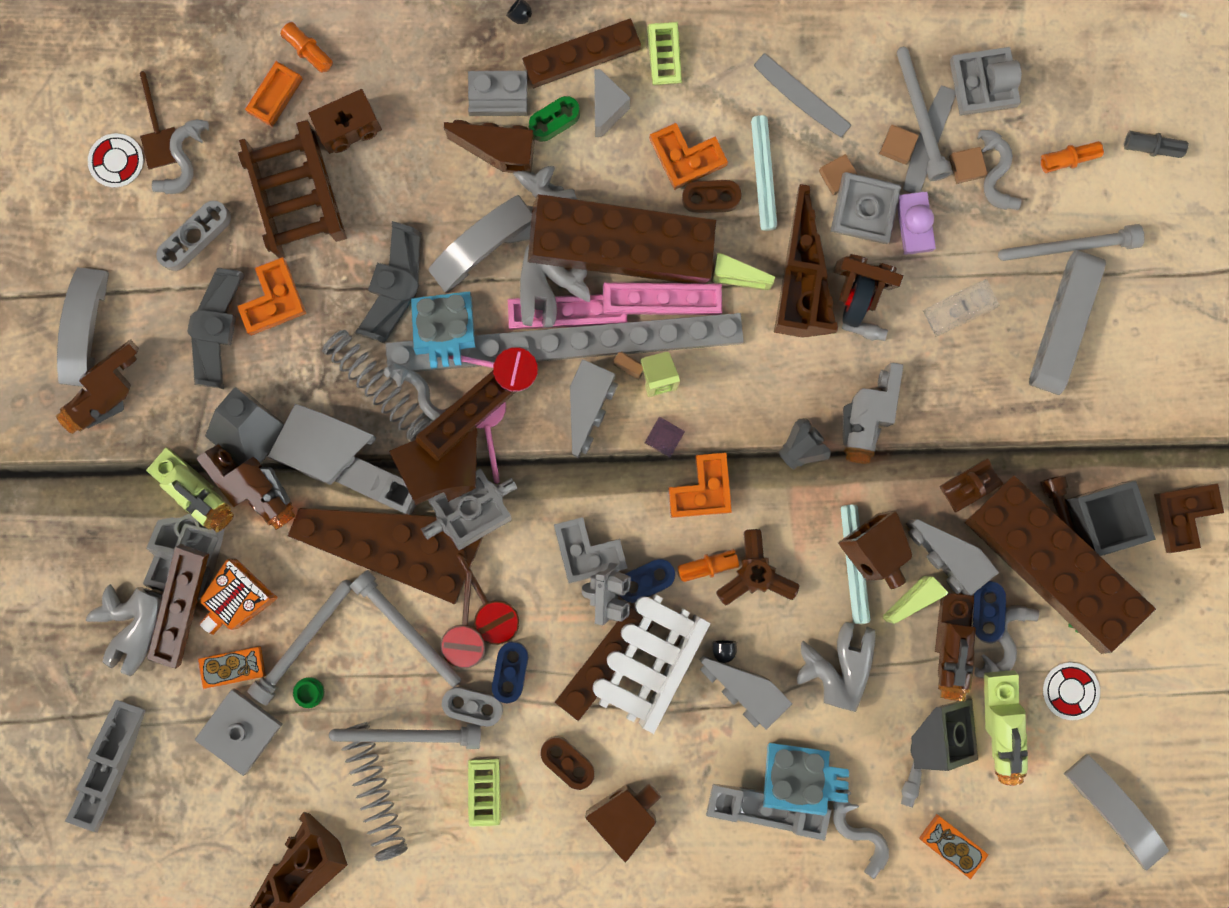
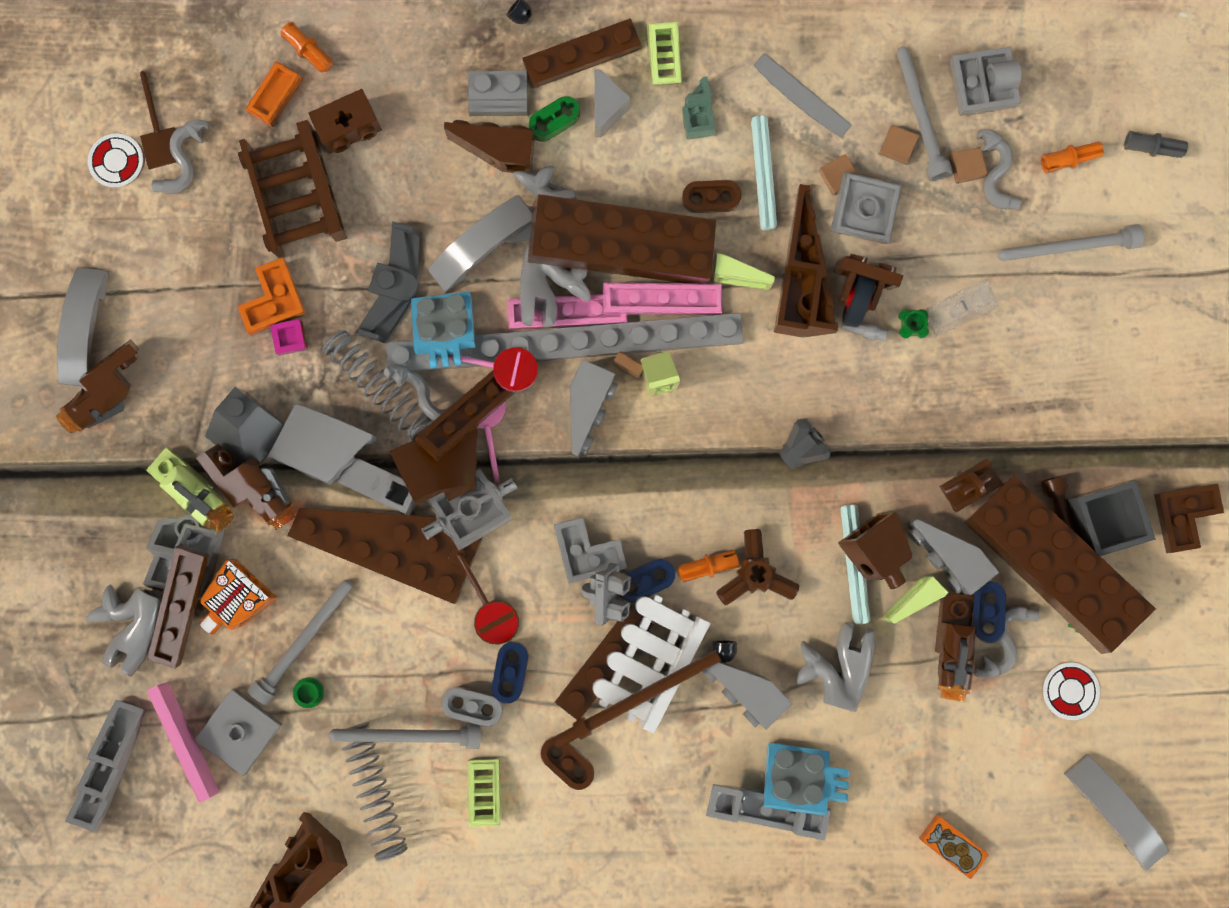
light grey beam [156,201,231,271] -> none
dark grey plate [187,268,245,389] -> none
tile [198,646,266,689] -> none
light grey piece [350,570,461,687] -> none
piece [440,569,486,669] -> none
reddish brown torso [585,783,661,863] -> none
clear purple tile [644,417,685,458] -> none
orange plate [649,123,728,190] -> none
orange plate [668,453,732,518] -> none
light grey animal [833,790,889,879] -> none
light grey plate [843,363,903,464] -> none
lavender tile [897,192,936,255] -> none
light grey piece [901,761,922,808] -> none
light grey sticker [903,85,956,193] -> none
dark grey slope [910,699,978,771] -> none
yellowish green plate [984,670,1028,786] -> none
light grey beam [1029,250,1106,395] -> none
none -> bright pink tile [147,682,220,803]
none -> dark pink plate [270,319,308,356]
none -> reddish brown bar [553,650,721,748]
none -> sand green slope [682,76,716,139]
none -> green plate [898,309,929,339]

